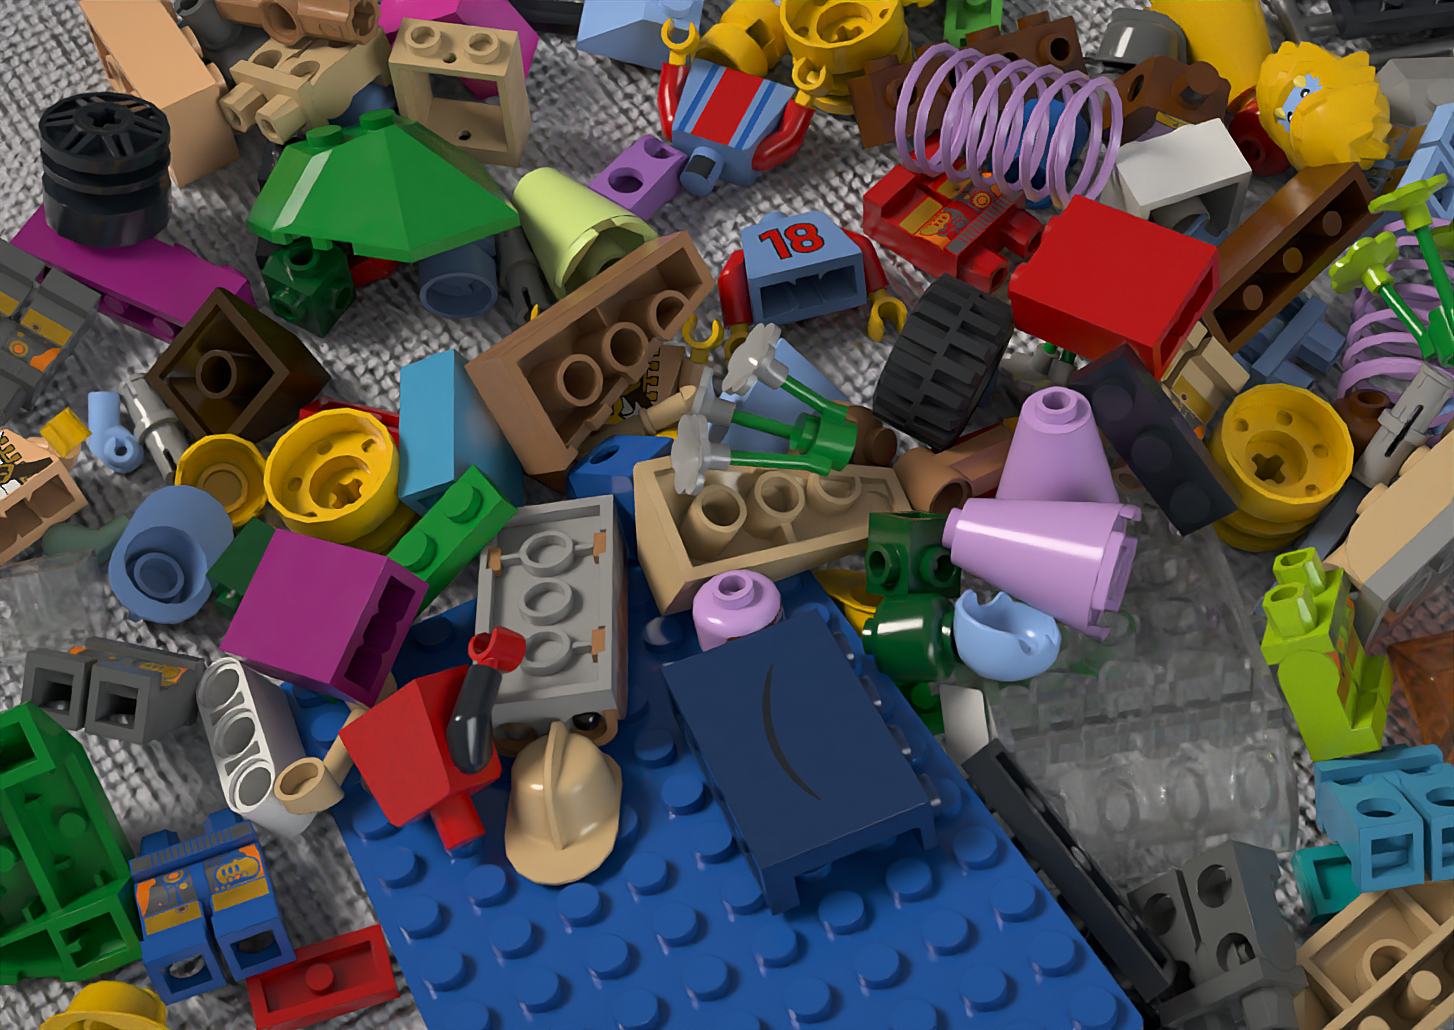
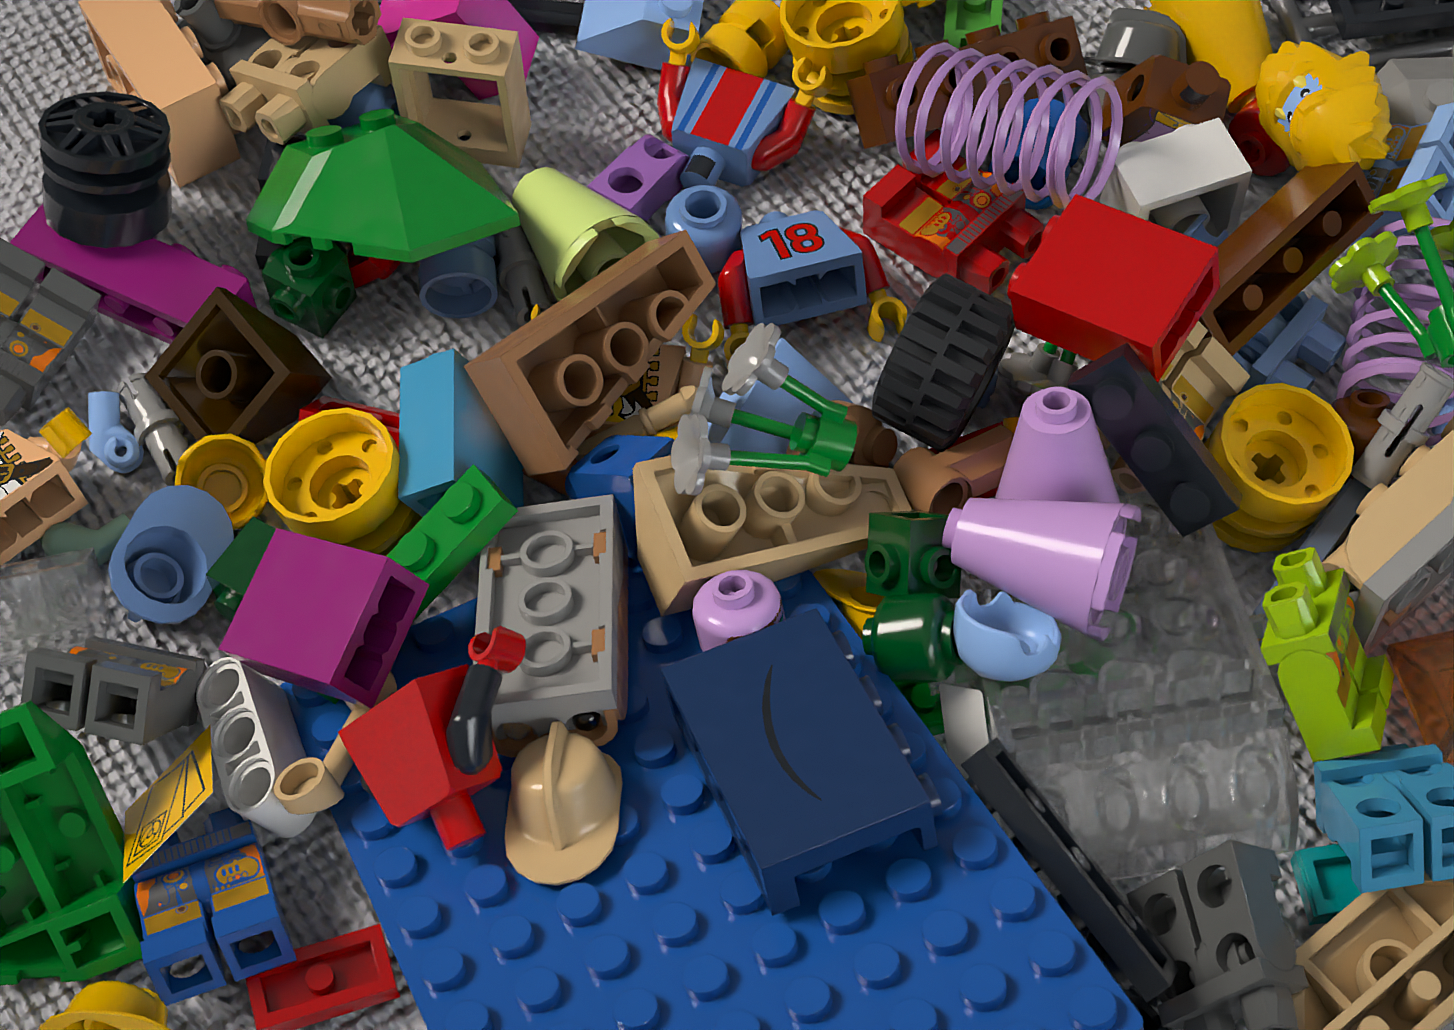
none -> yellow sticker [123,724,213,883]
none -> medium blue head [665,185,743,273]

